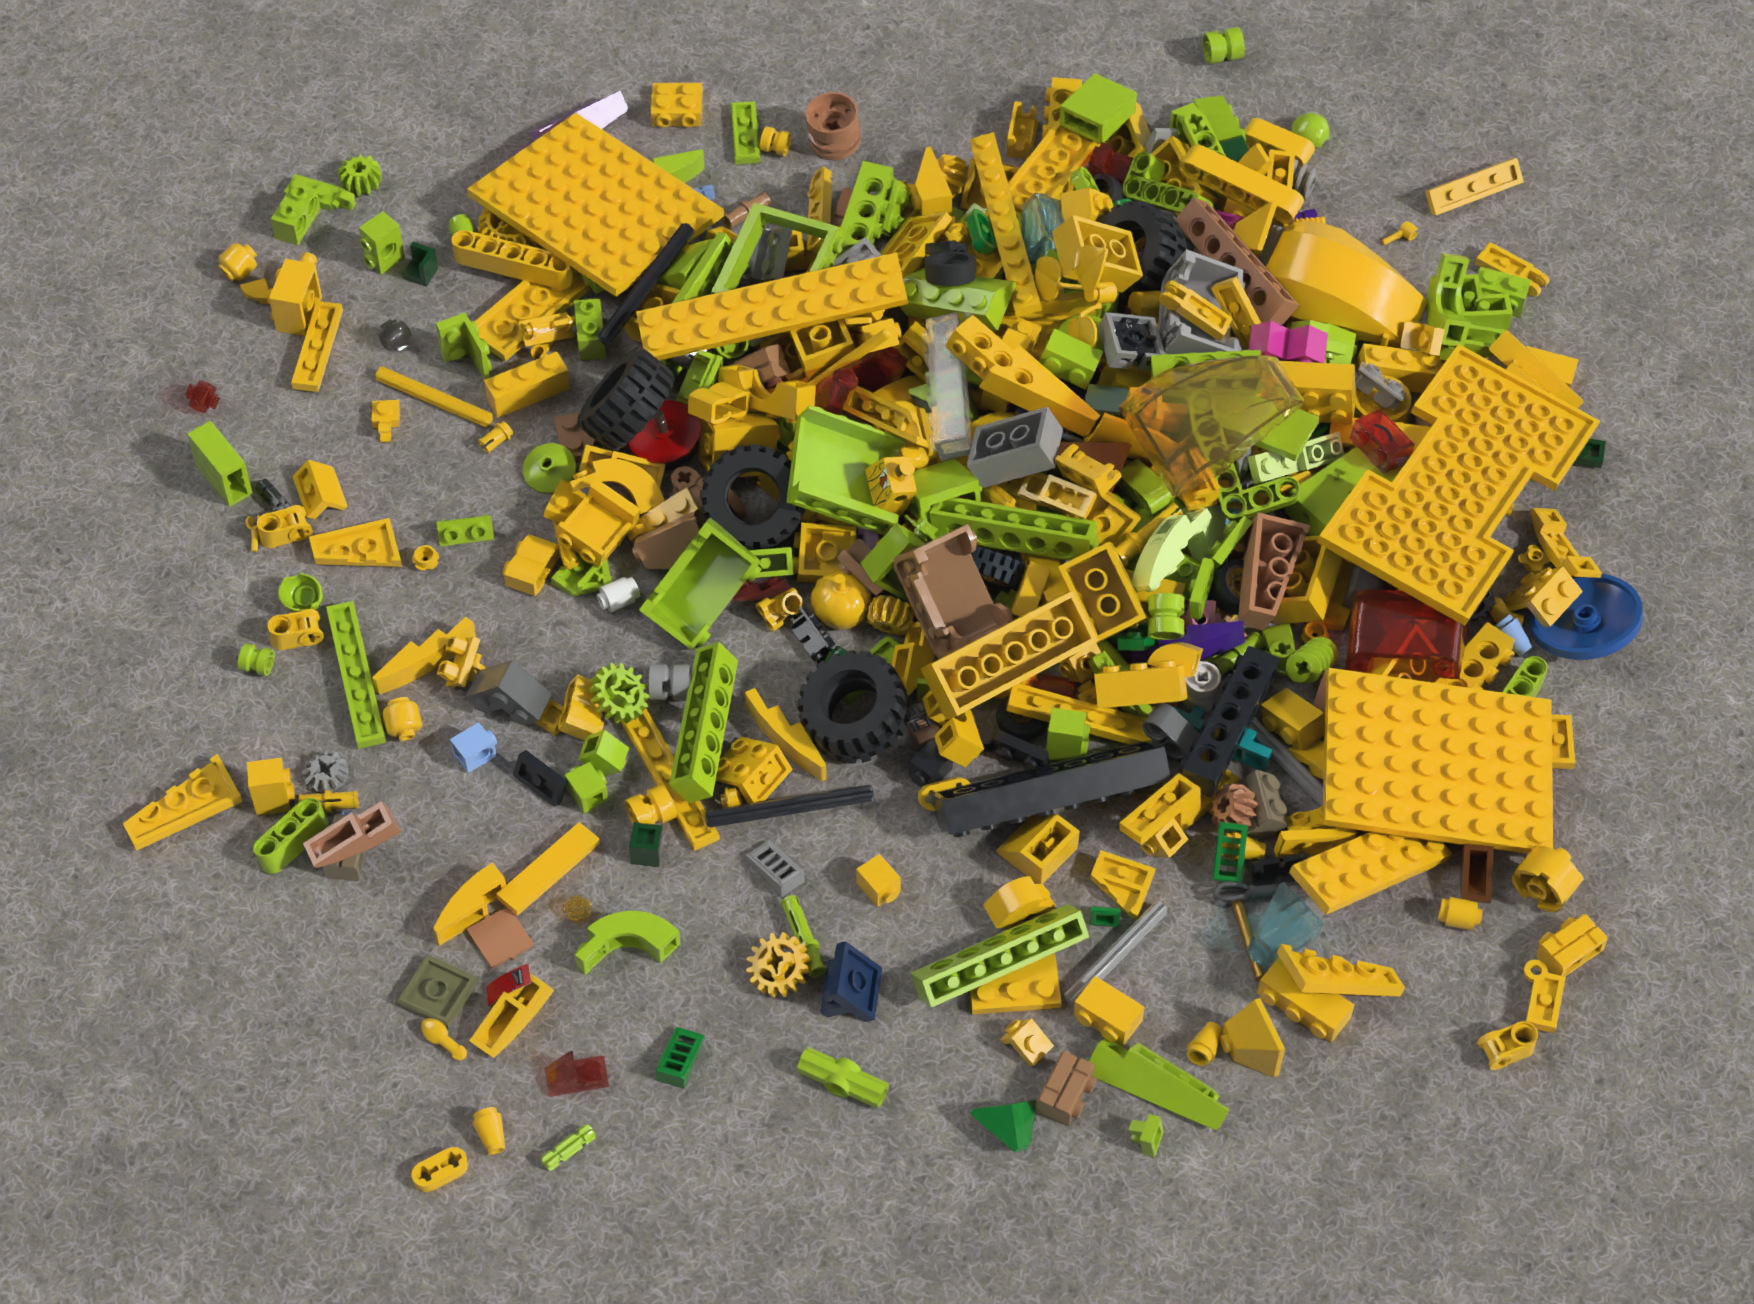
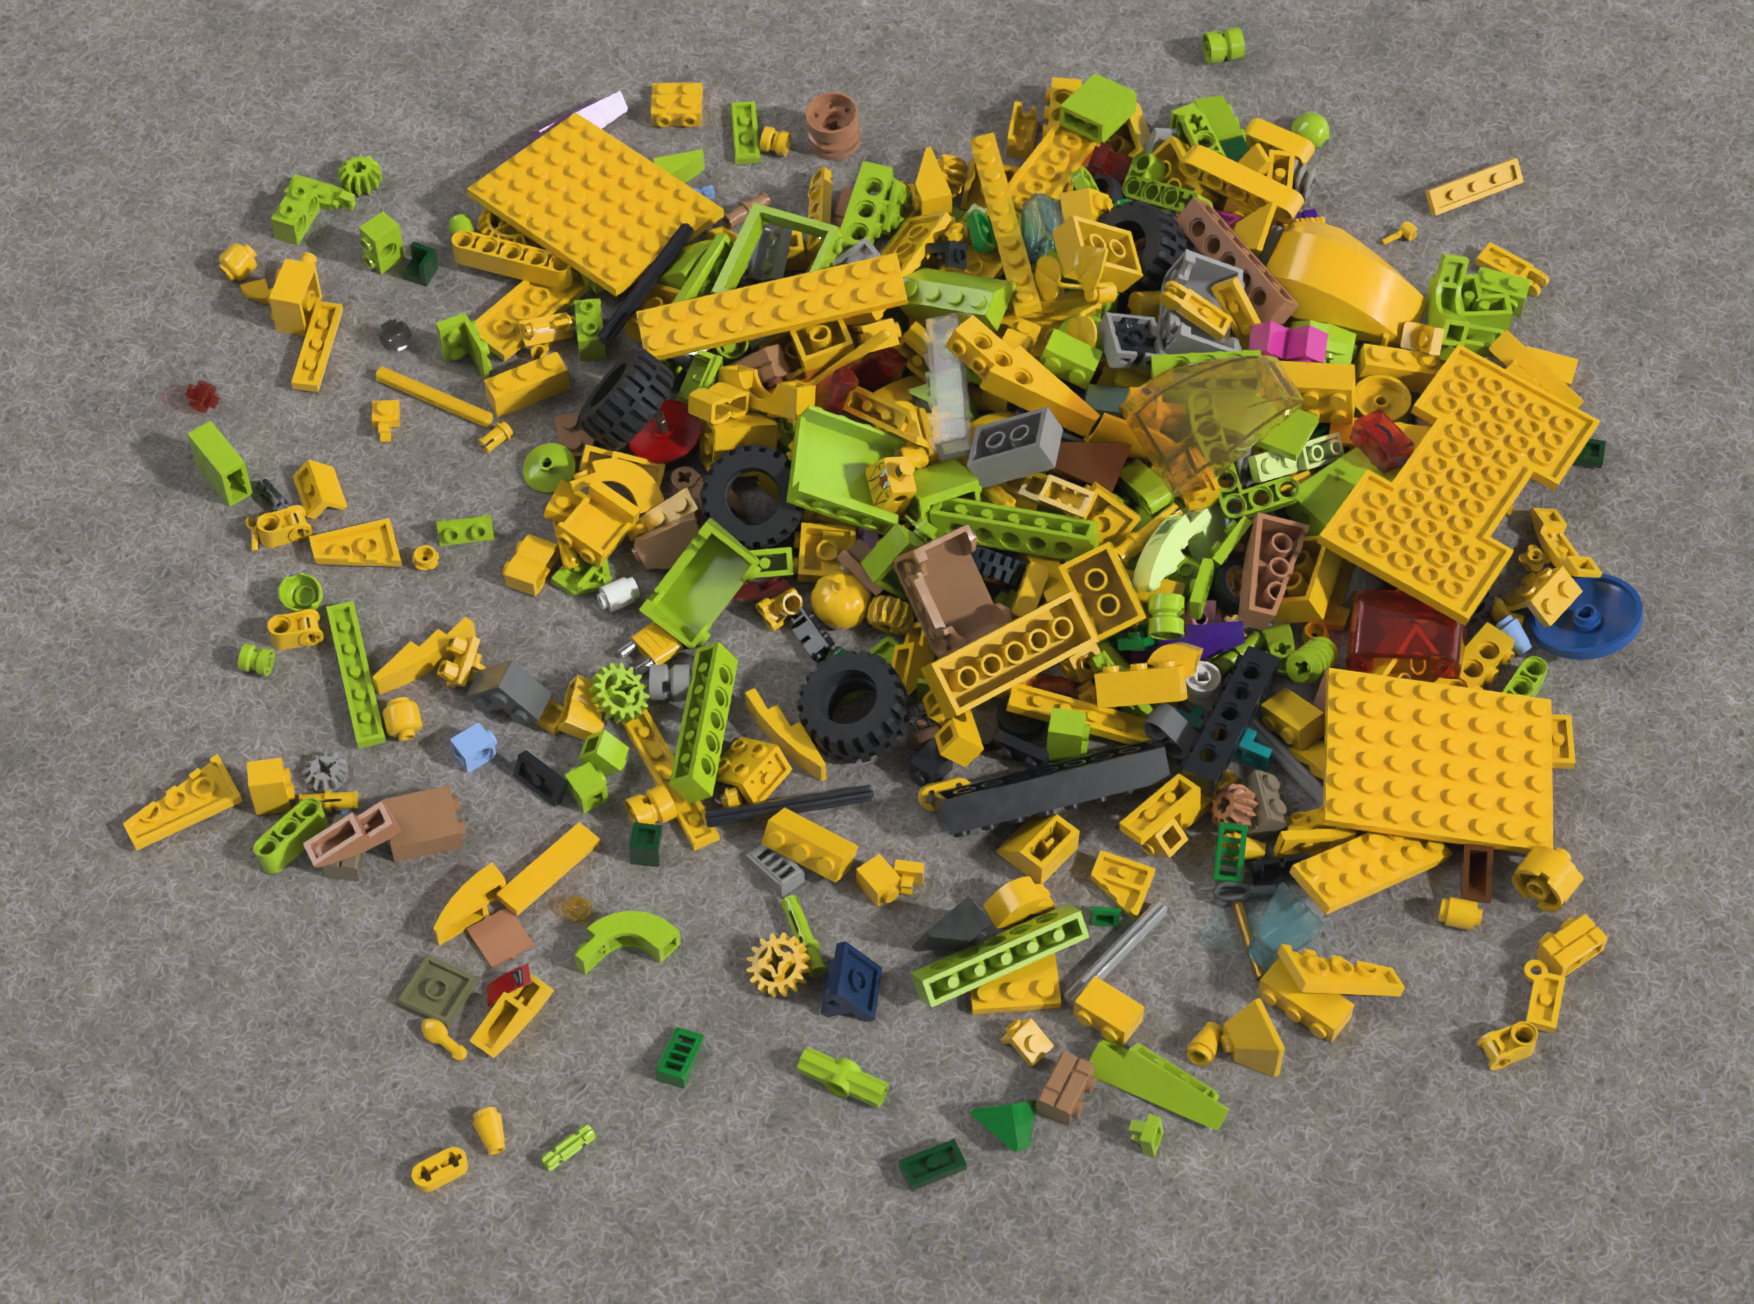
clear red slope [545,1051,609,1097] -> none
yellow piece [845,317,872,325] -> none
black tyre [925,251,976,286] -> none
yellow hinge [1055,444,1122,497] -> none
light grey hinge [1355,362,1406,411] -> none
none -> medium nougat brick [381,785,466,862]
none -> yellow piece [617,621,683,675]
none -> yellow brick [761,807,859,883]
none -> yellow tile [894,859,924,896]
none -> dark green plate [898,1138,967,1192]
none -> pearl dark grey slope [912,896,991,951]

